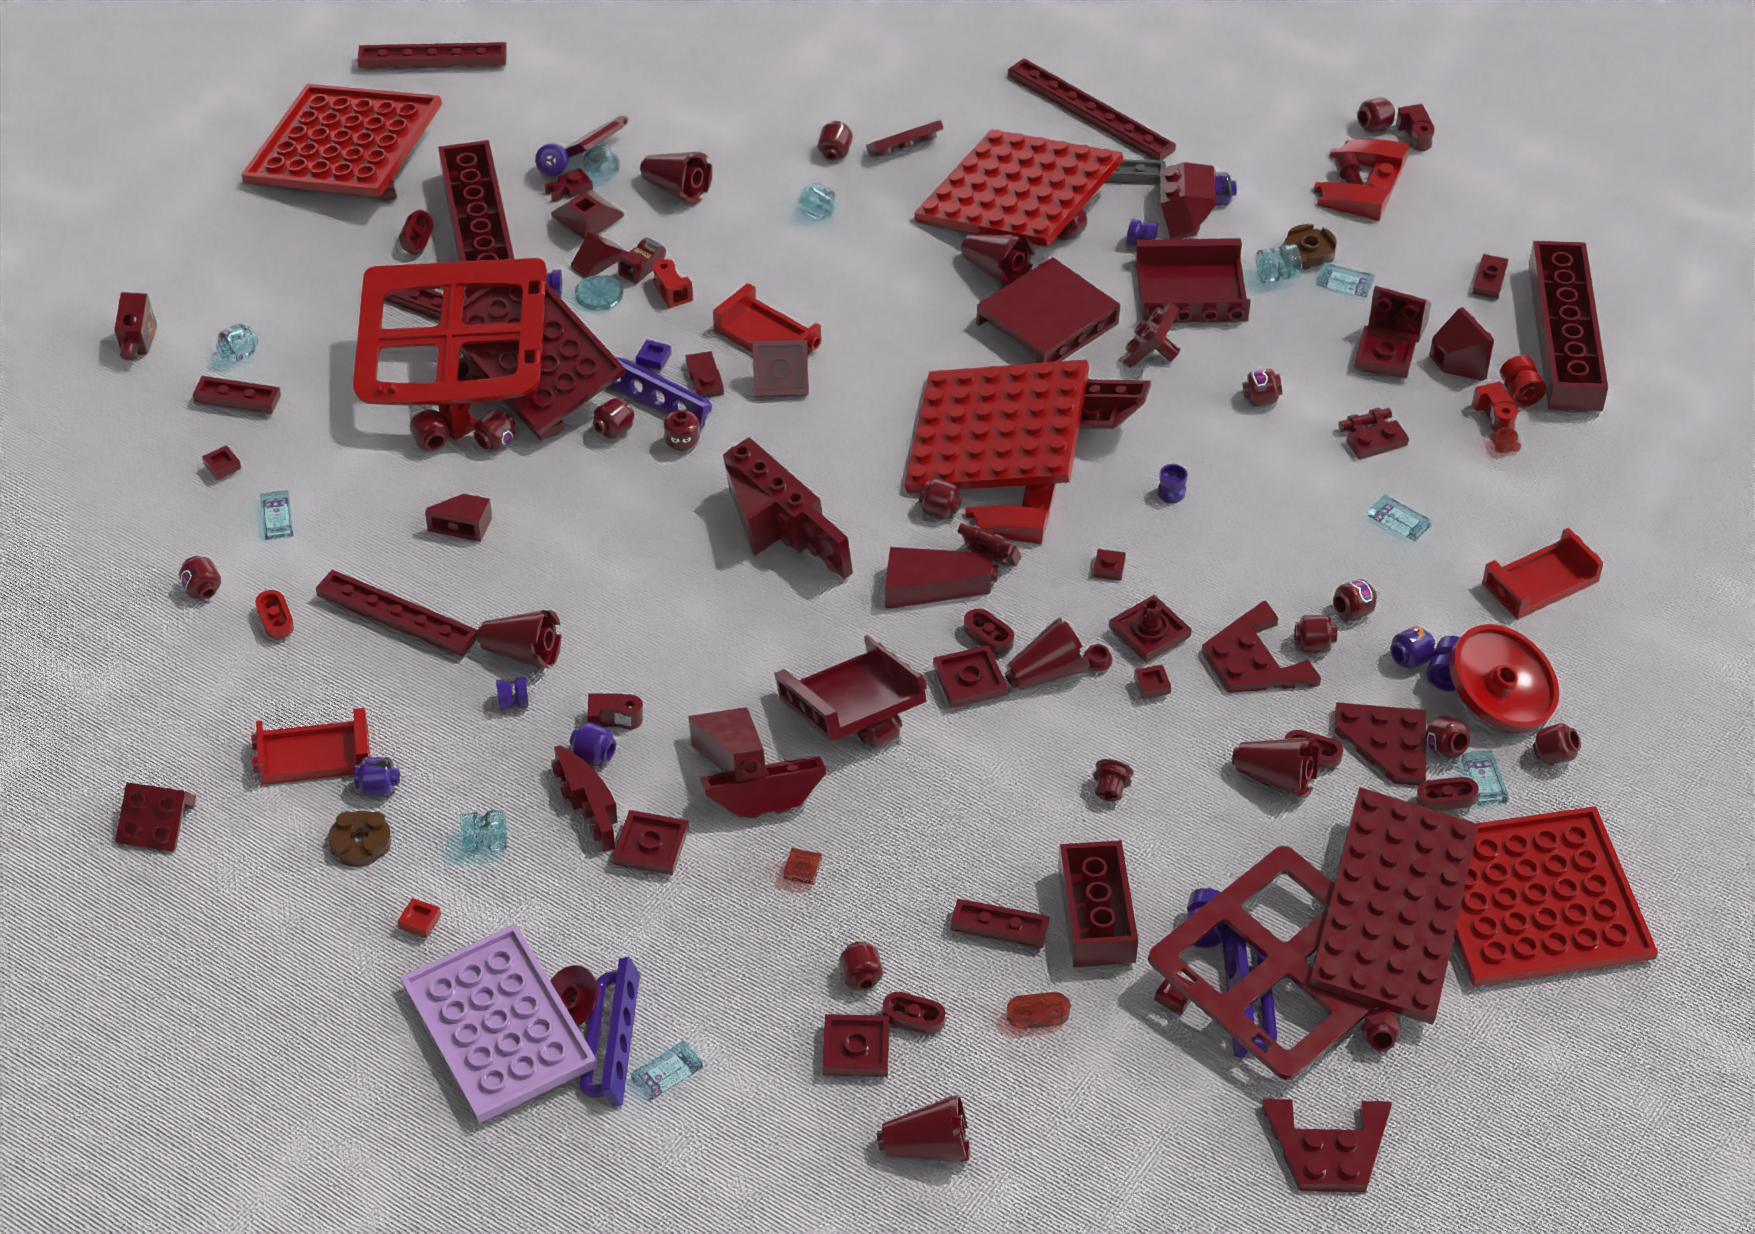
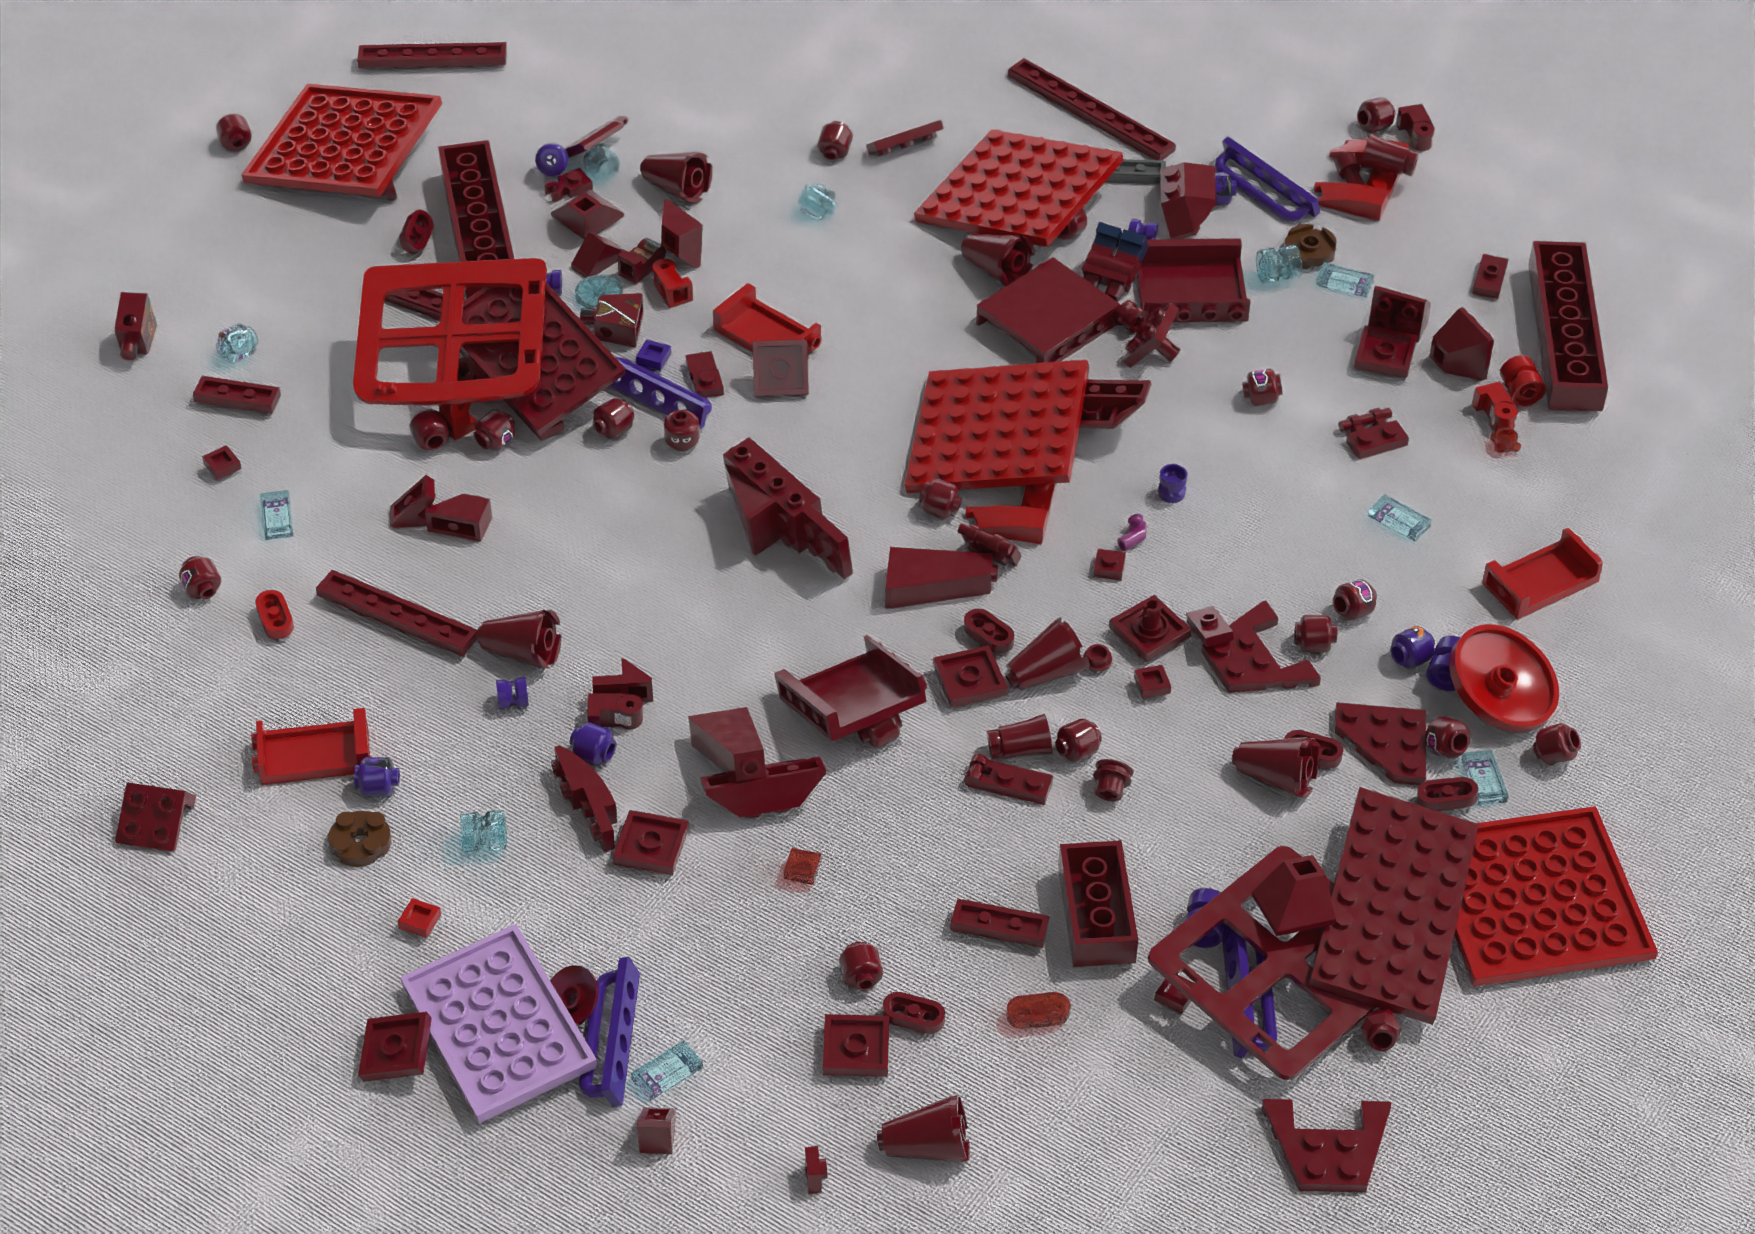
none -> dark red head [216,113,252,151]
none -> dark red plate [358,1011,432,1082]
none -> dark red slope [390,475,436,528]
none -> dark red torso [580,293,644,347]
none -> dark red slope [592,658,653,702]
none -> dark red slope [637,1107,676,1154]
none -> dark red slope [661,200,703,268]
none -> dark red plate [805,1146,828,1194]
none -> dark red plate [964,754,1053,805]
none -> dark red plant [987,713,1053,760]
none -> dark red head [1055,718,1102,762]
none -> dark red hips [1082,222,1149,302]
none -> dark red wheel [1114,300,1148,334]
none -> magenta arm [1117,514,1147,551]
none -> dark red plate [1186,606,1234,647]
none -> dark purple piece [1215,136,1320,222]
none -> dark red slope [1252,855,1336,936]
none -> dark red plant [1361,133,1419,176]

